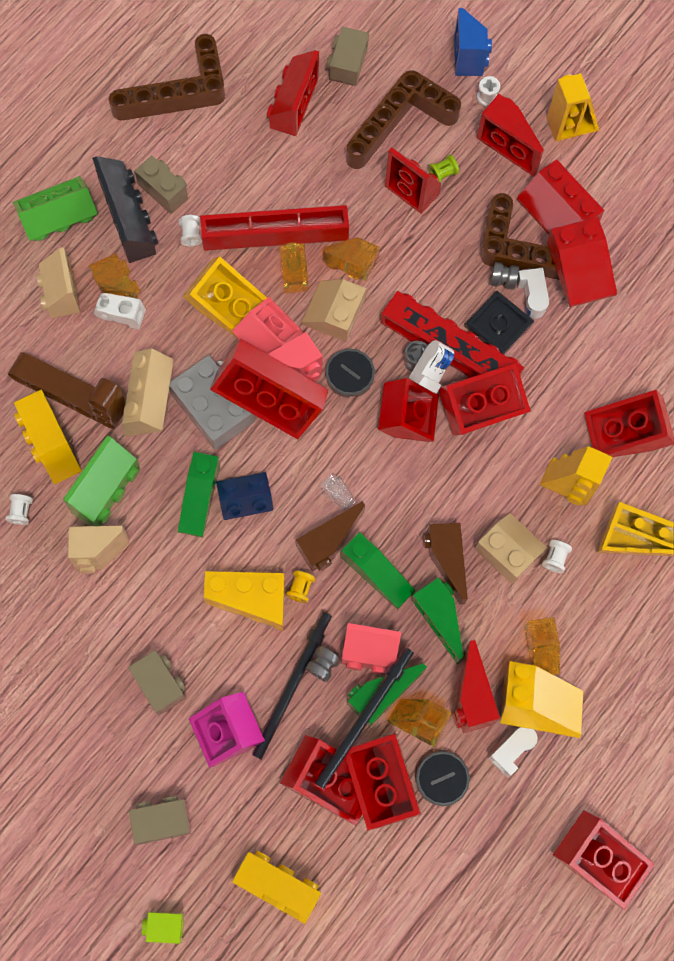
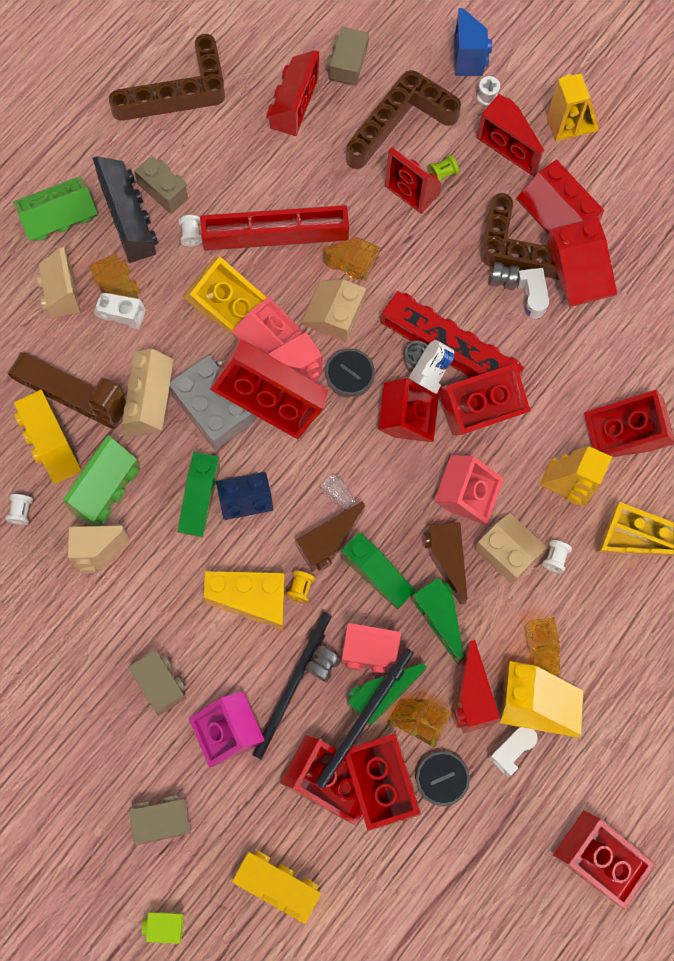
clear yellow slope [279,242,308,294] -> none
black tile [465,291,534,355] -> none
none -> coral slope [434,455,503,525]

